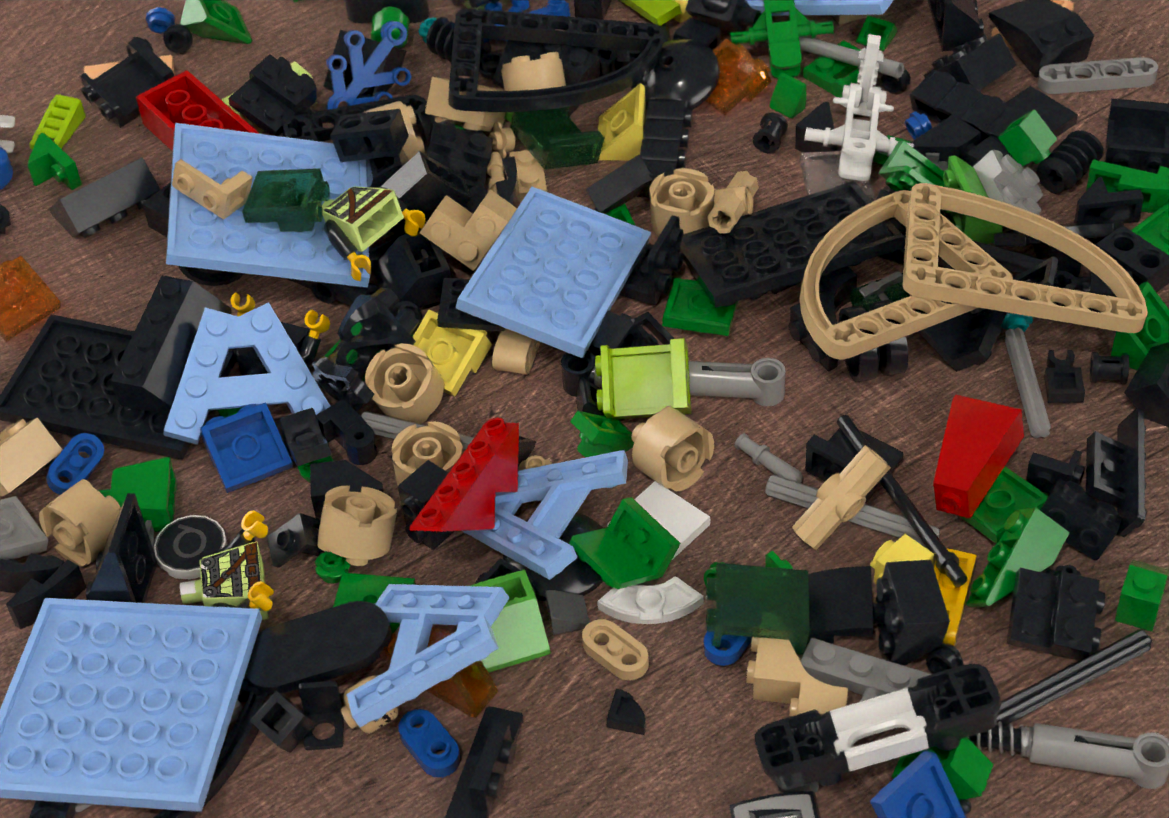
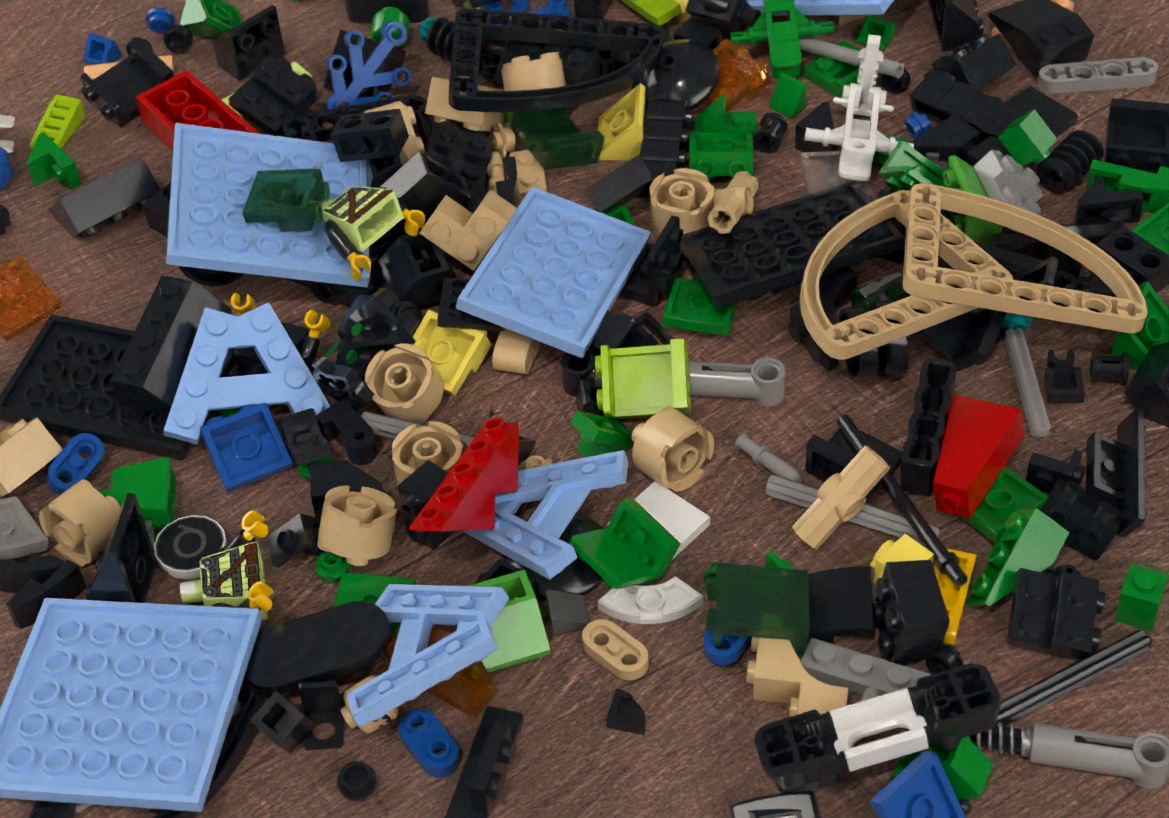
tan bracket [172,159,253,220] -> none
none -> blue slope [83,32,122,65]
none -> black slope [213,5,285,81]
none -> black plate [337,761,377,800]
none -> green plate [690,131,753,180]
none -> green slope [695,95,756,136]
none -> black brick [900,358,956,495]

